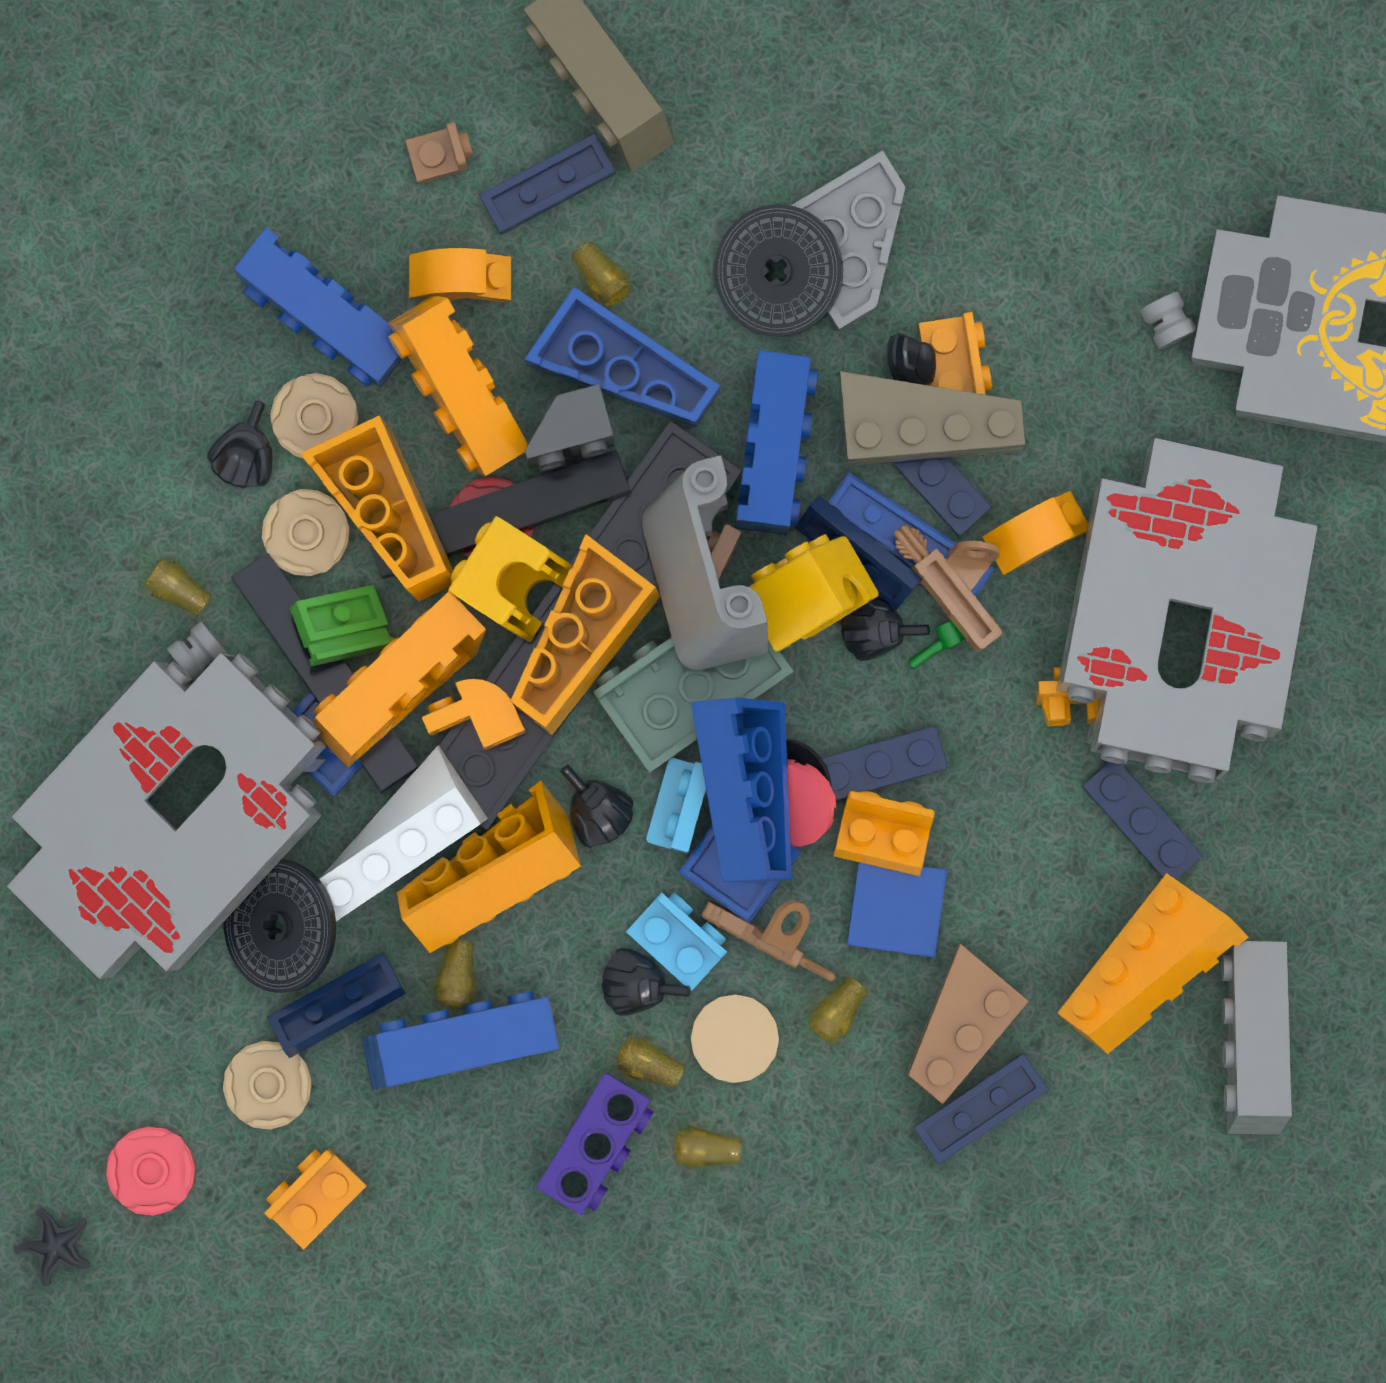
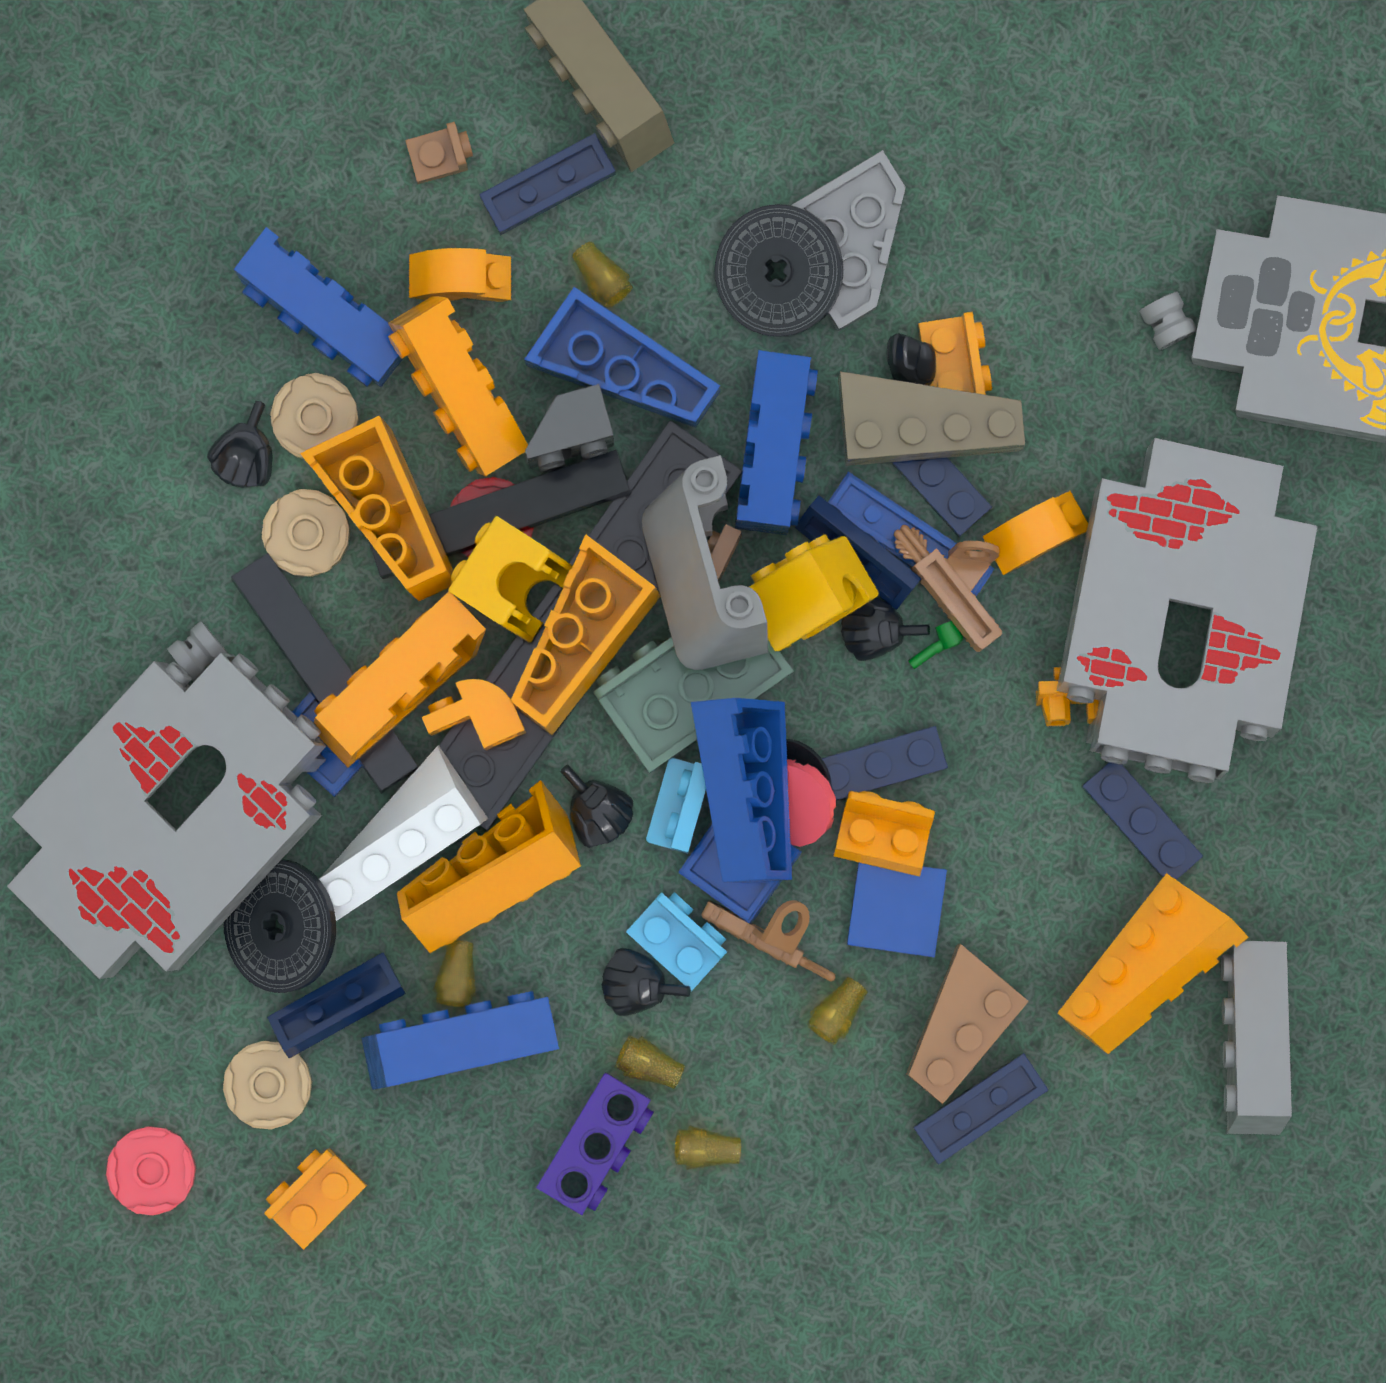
black animal [14,1208,91,1286] -> none
clear yellow cone [143,557,211,616] -> none
bright green plate [290,585,394,666] -> none
tan tile [691,994,779,1083] -> none

